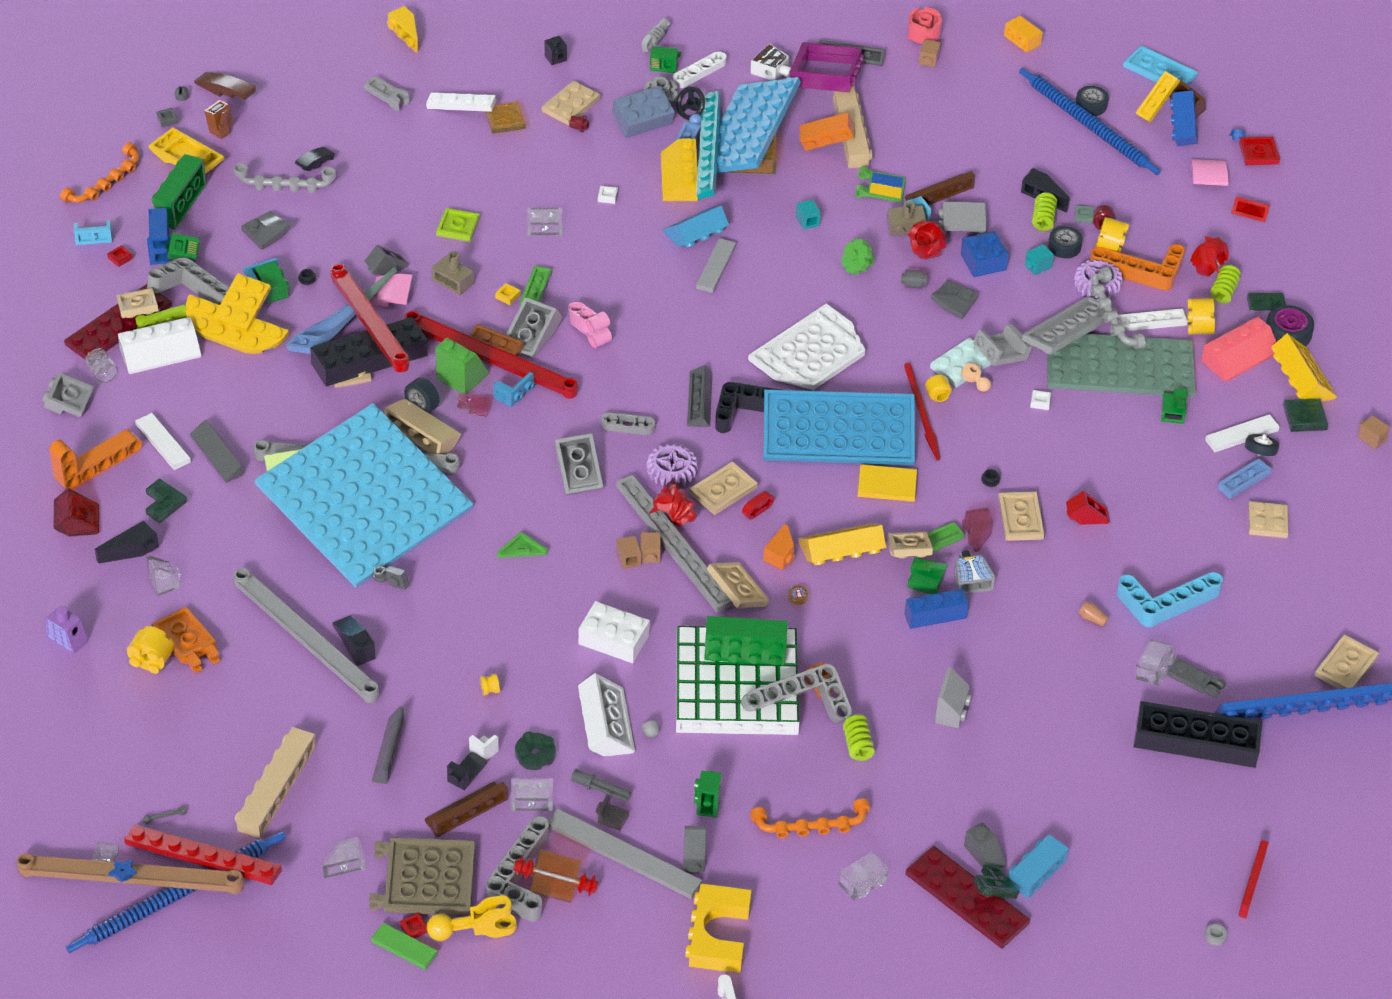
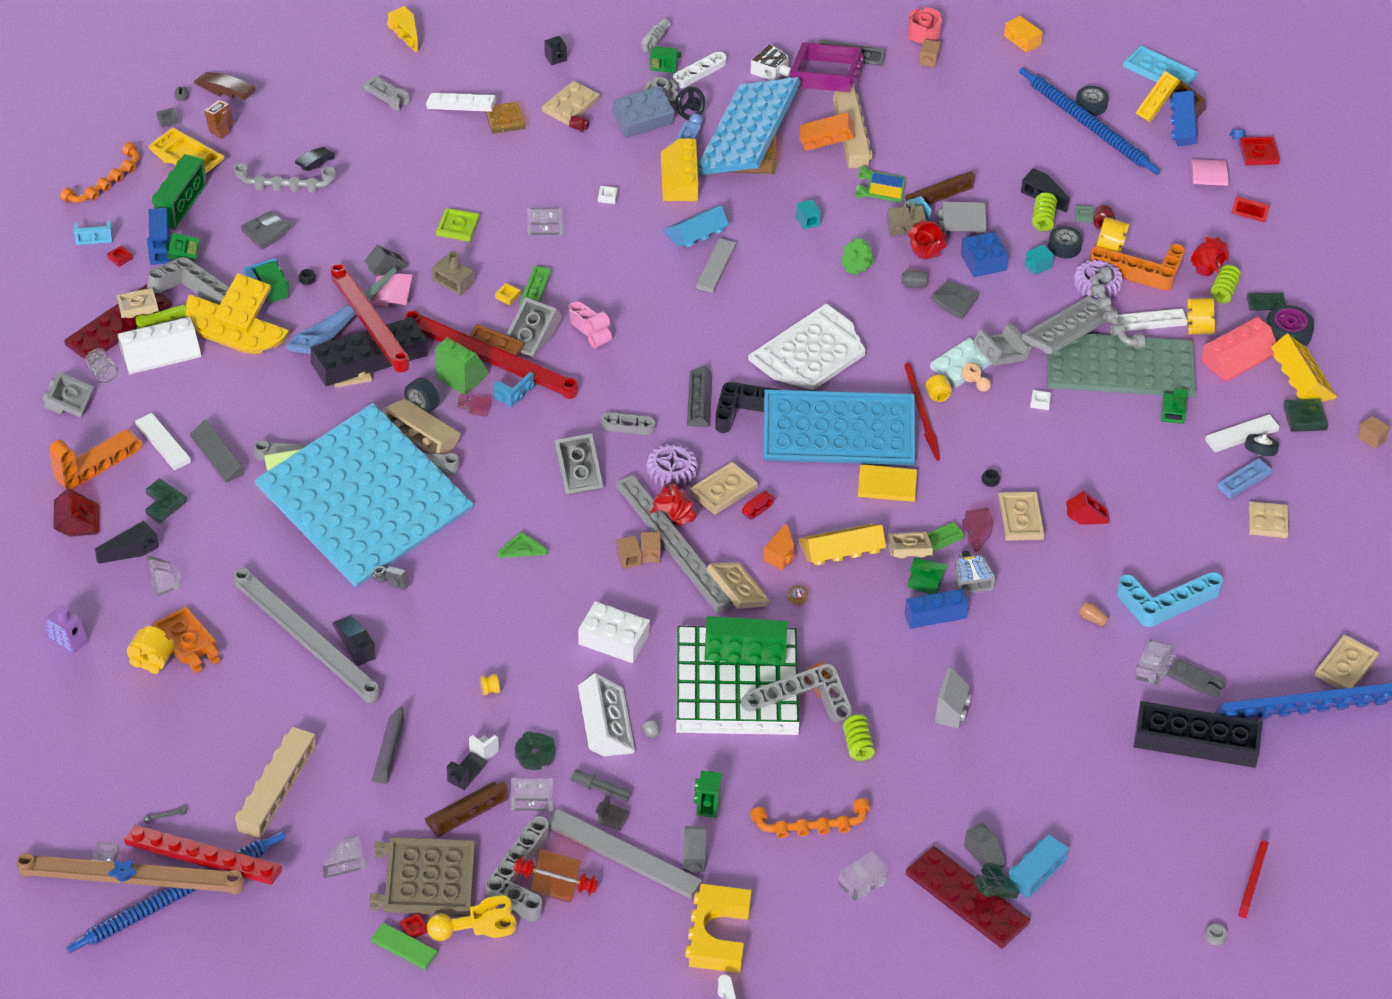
teal plate [696,90,721,200] -> none

